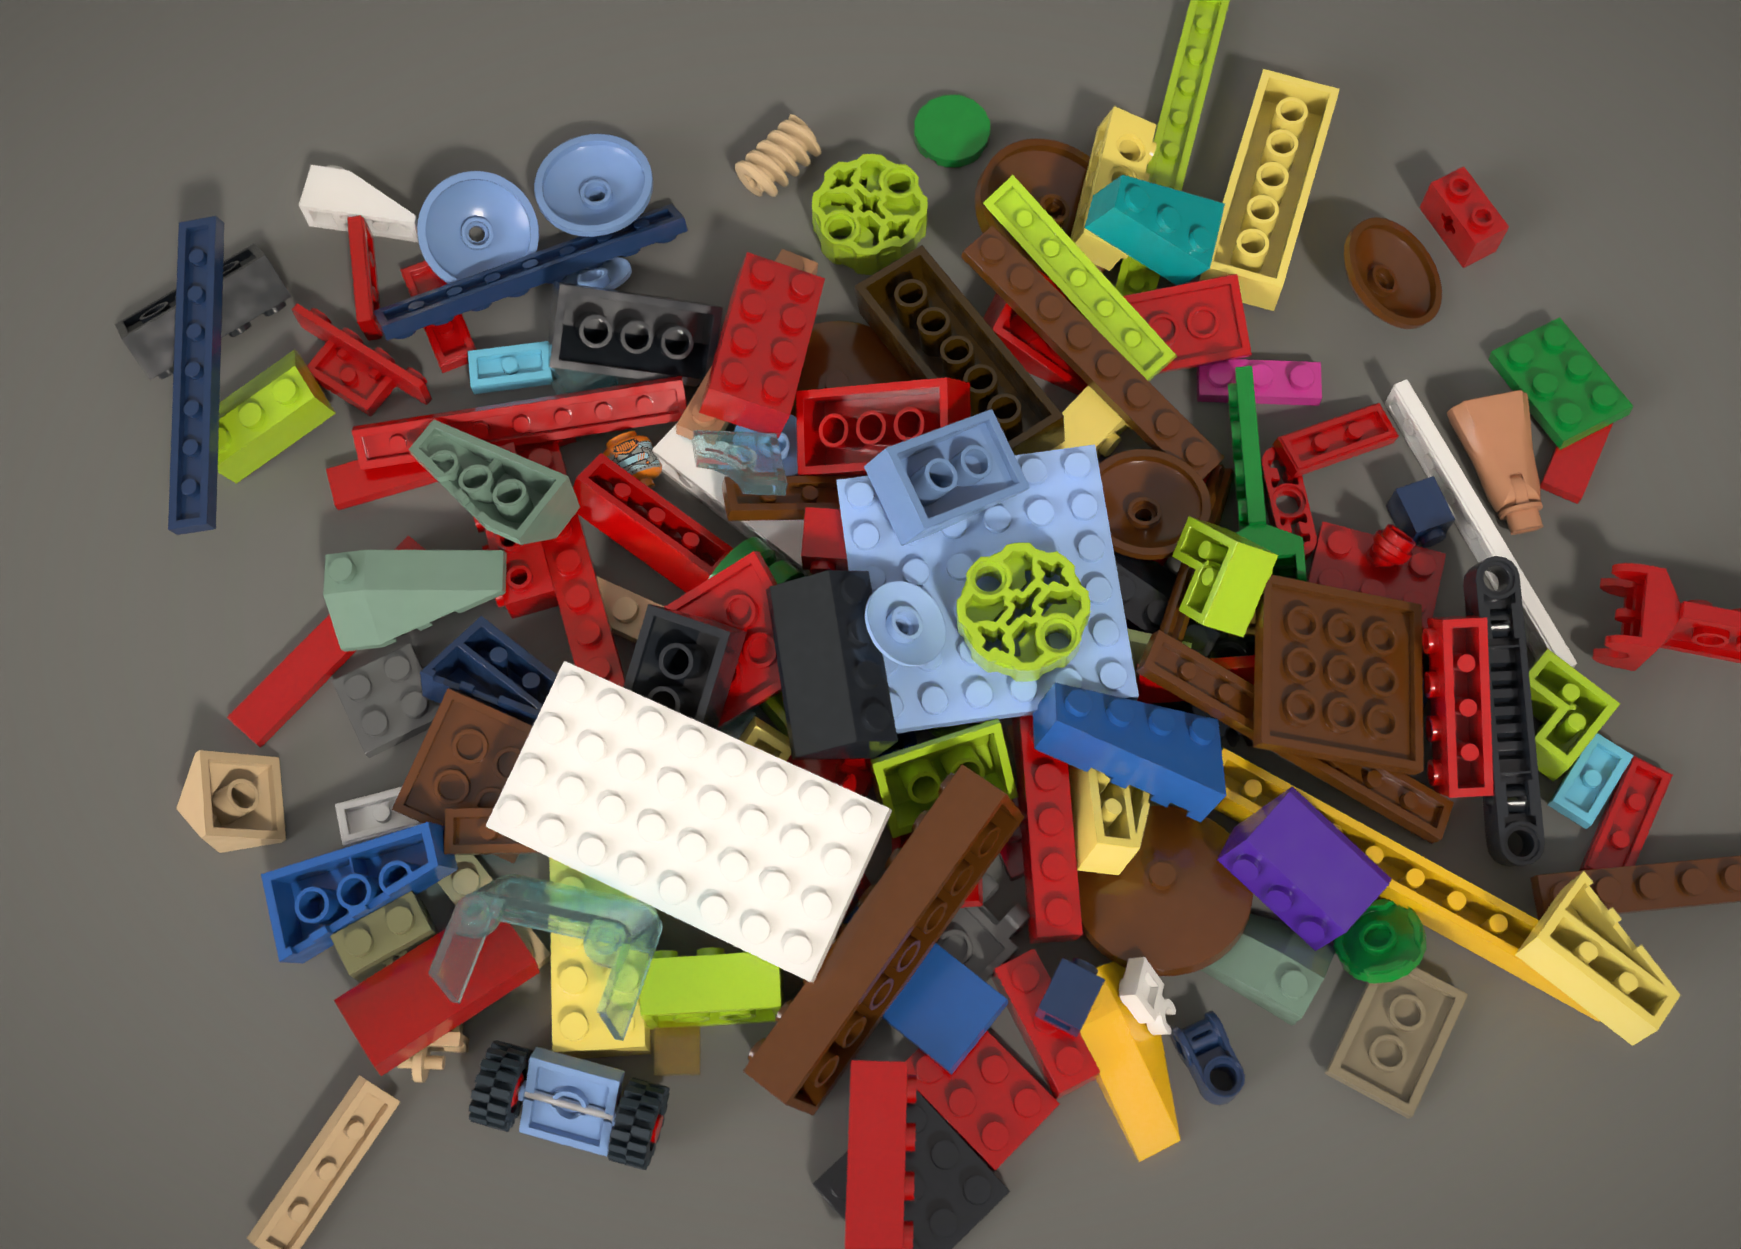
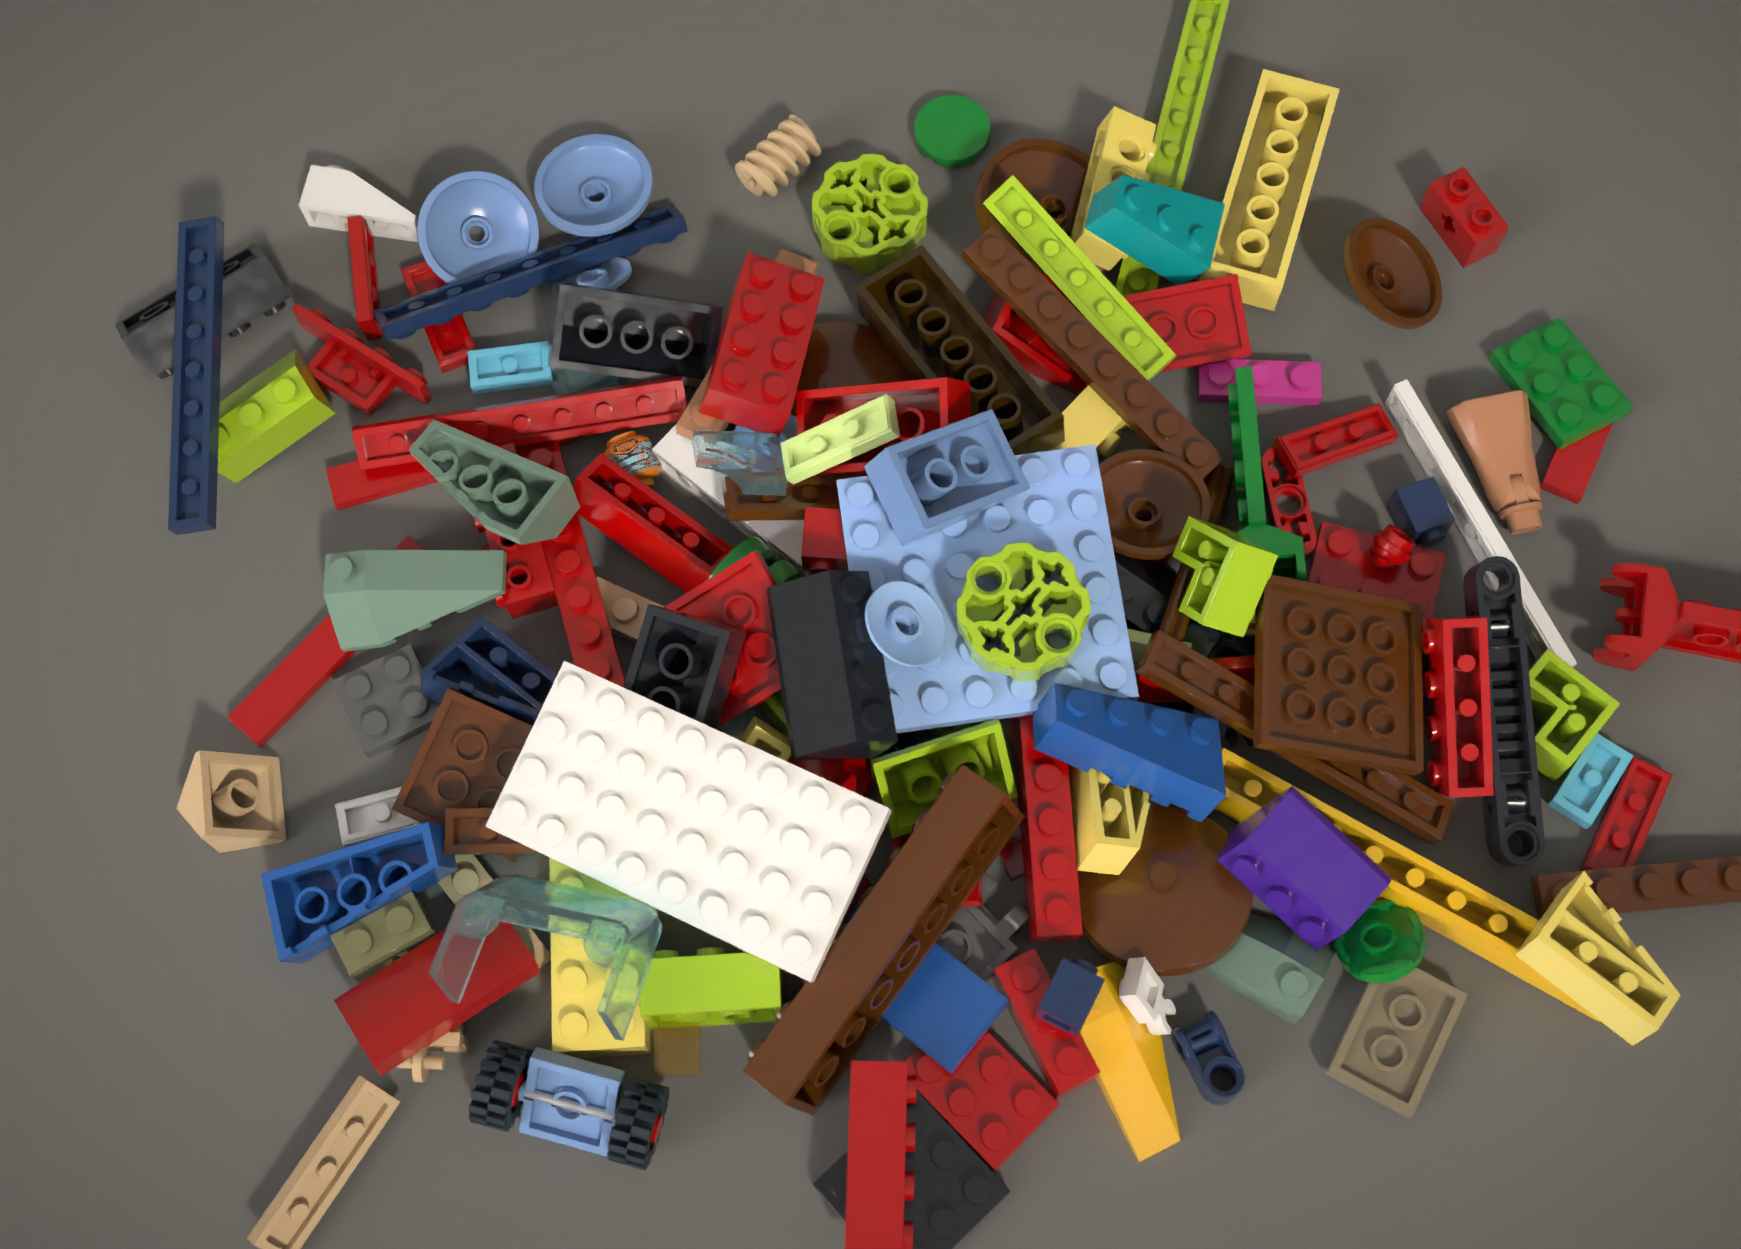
none -> yellowish green tile [781,394,900,484]

